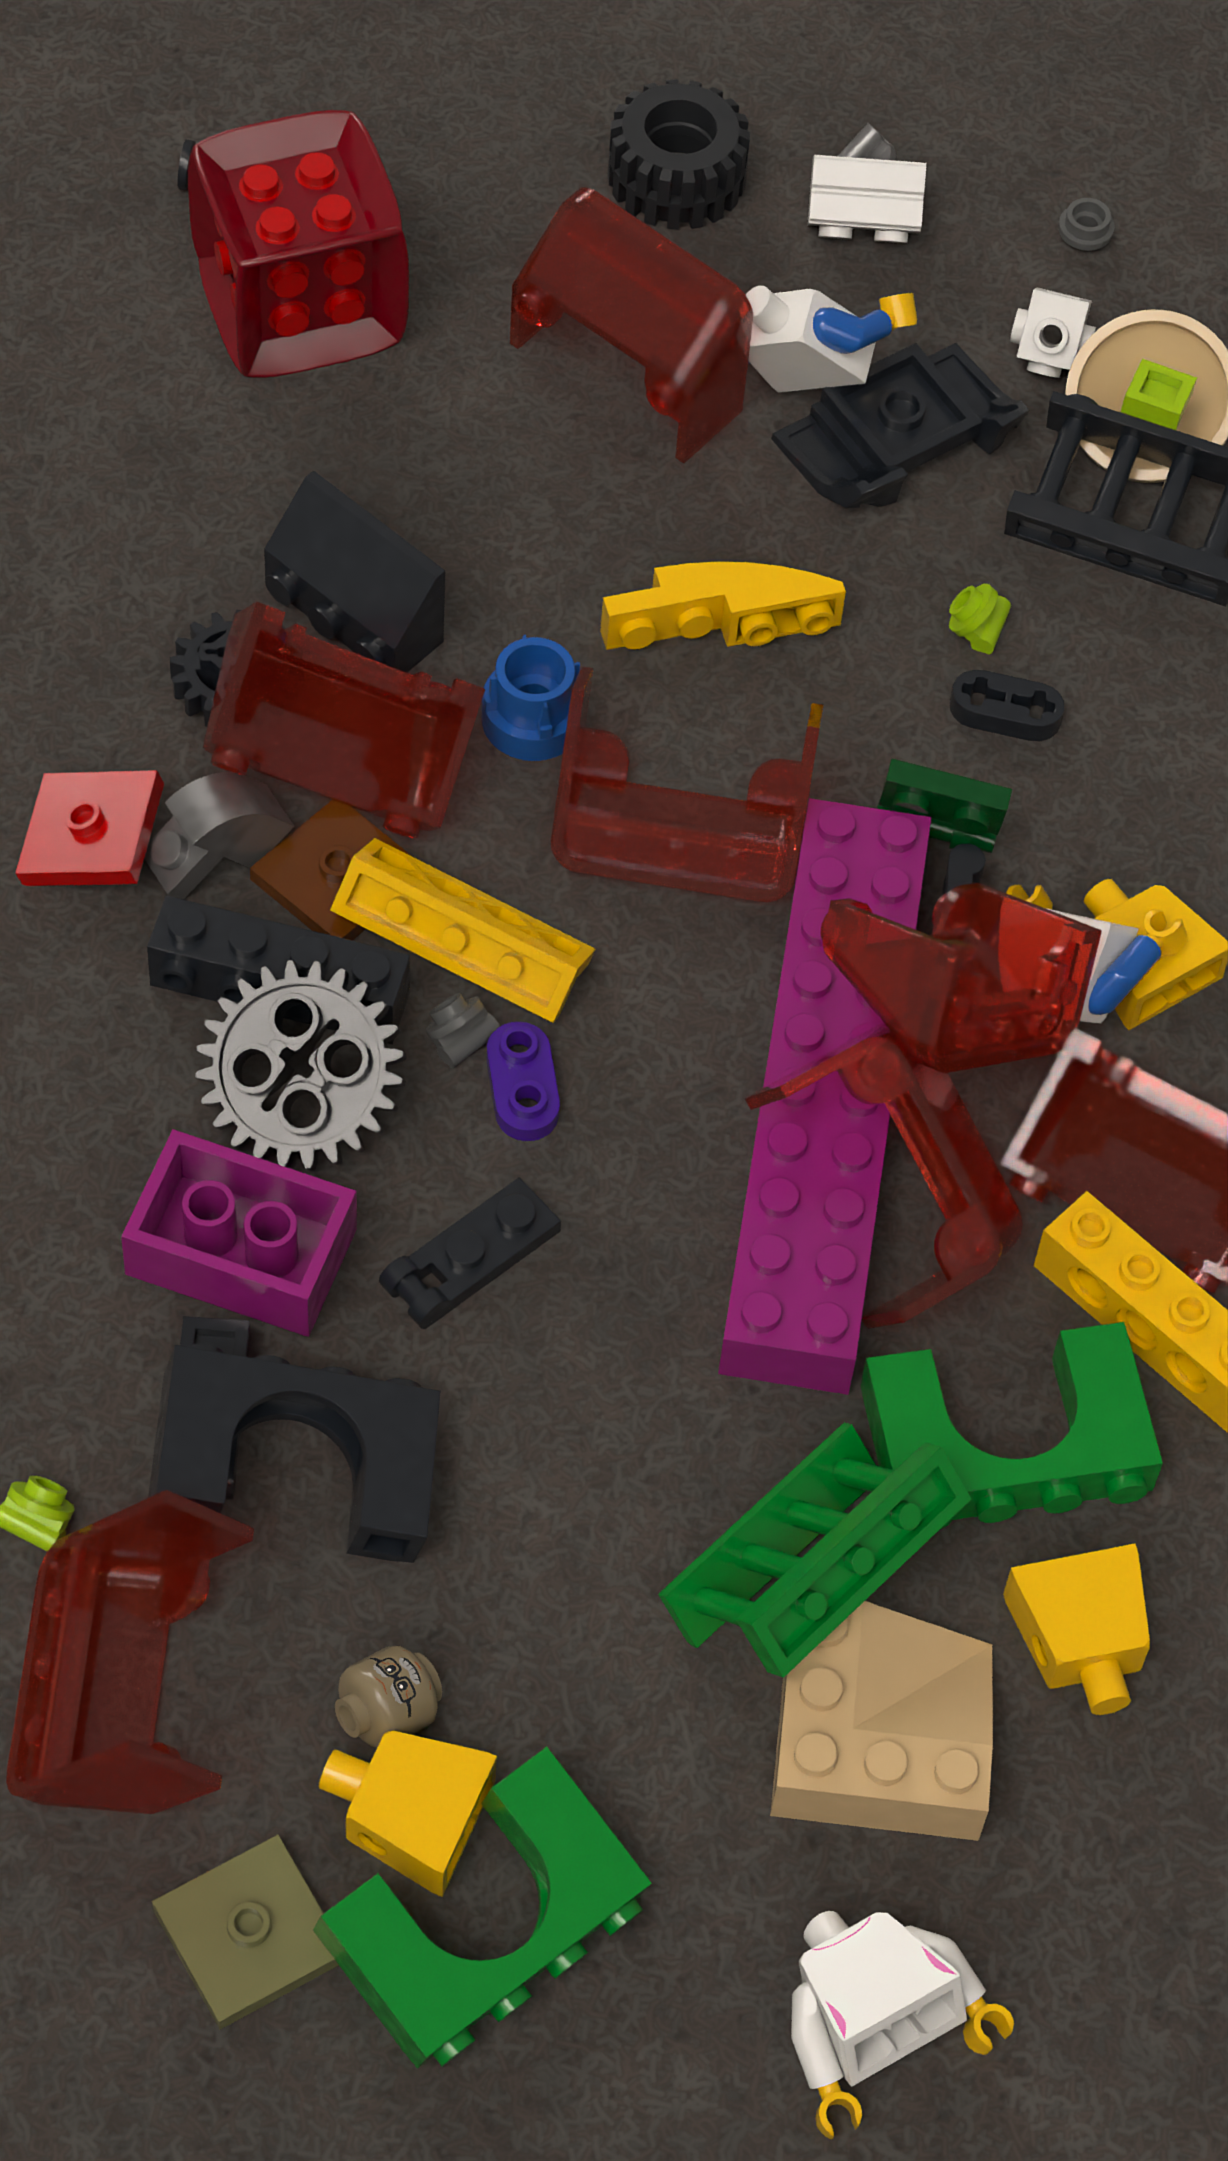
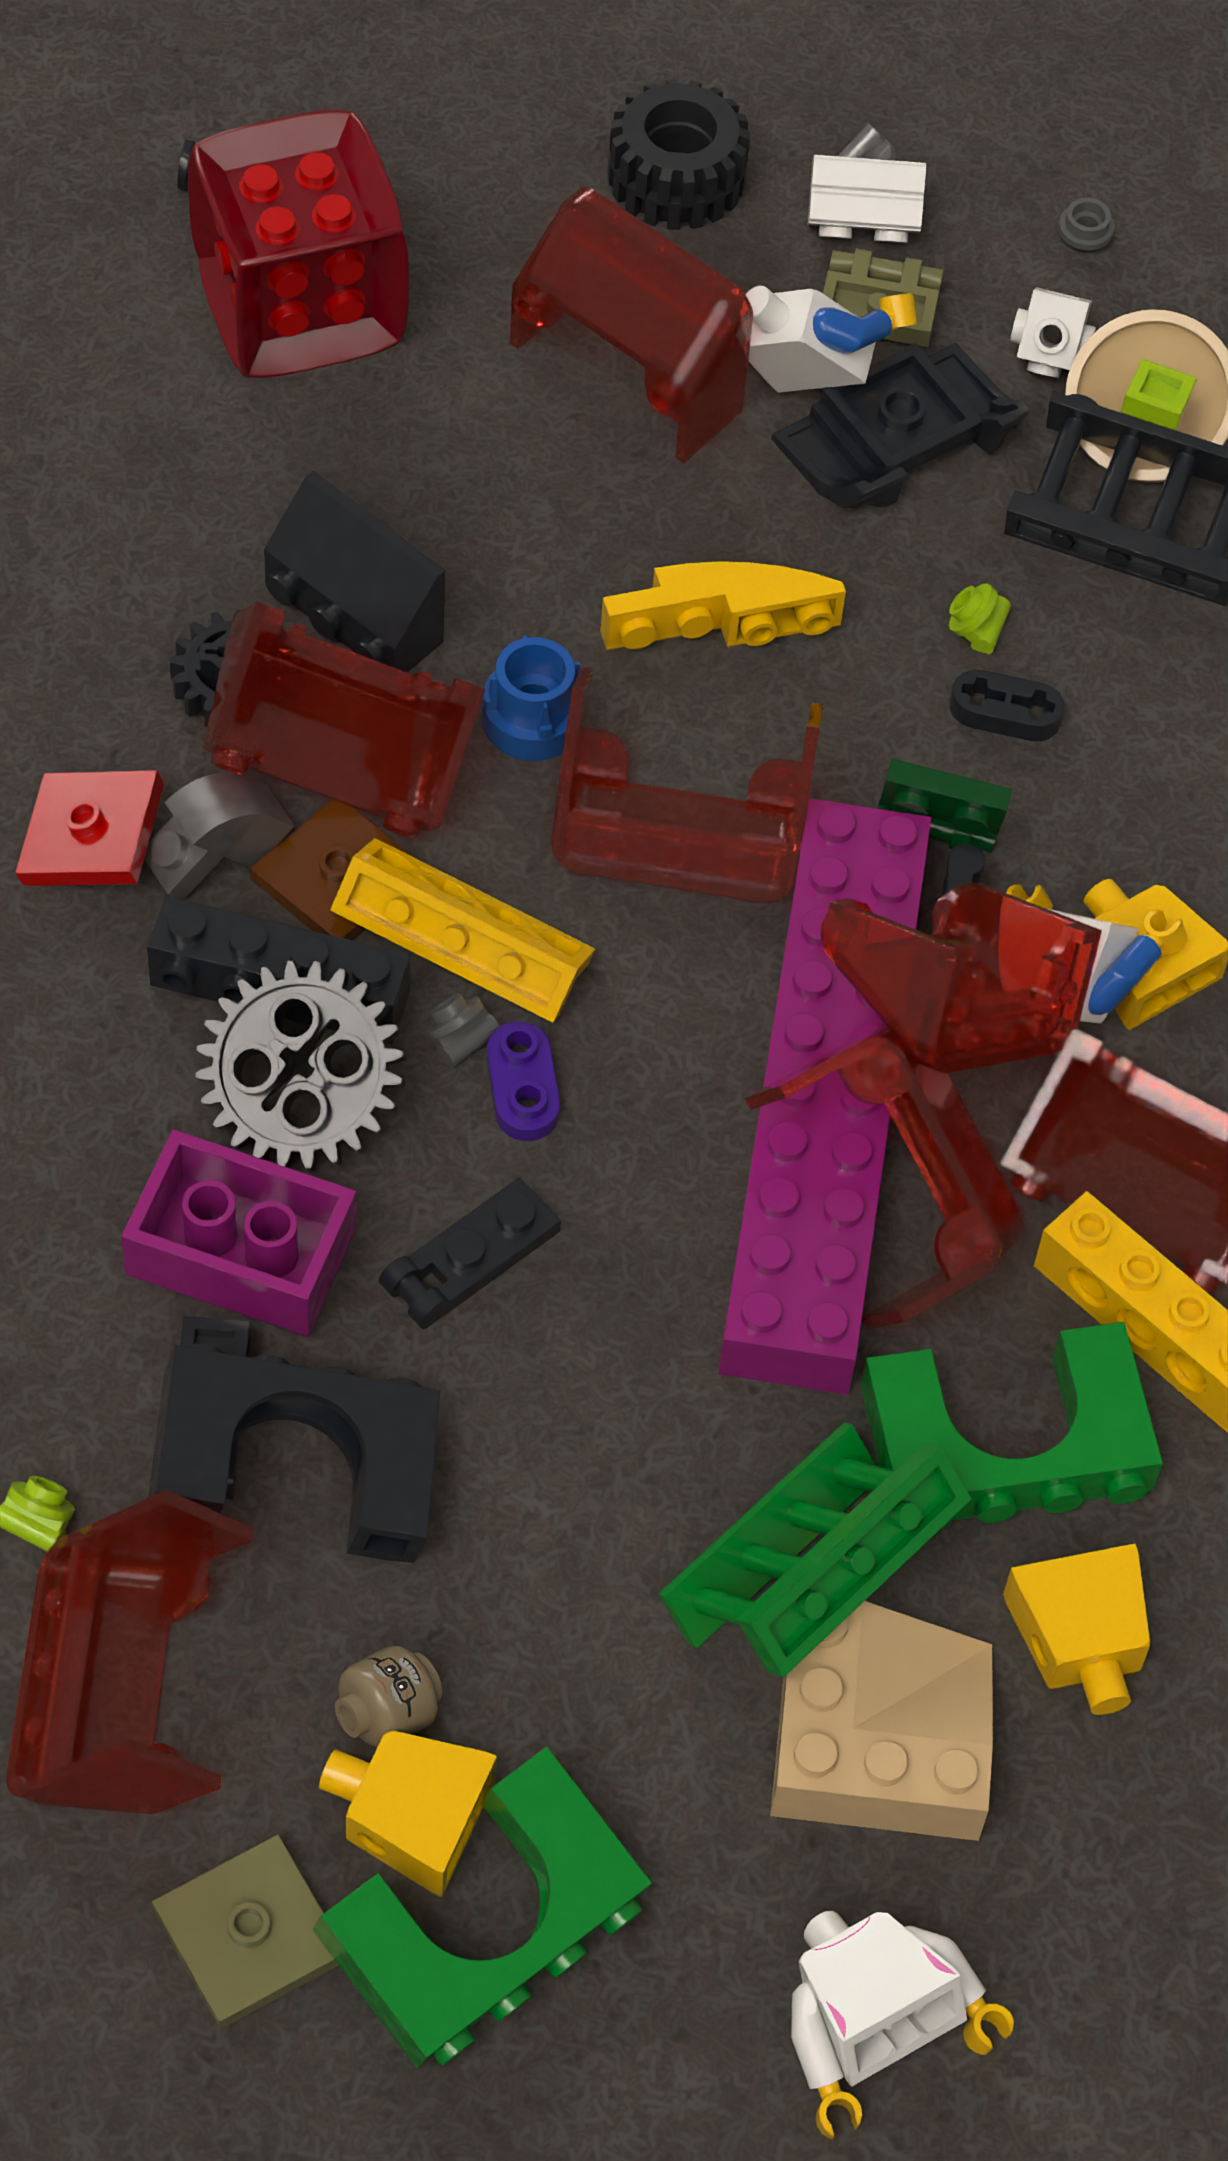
none -> olive plate [823,248,944,347]

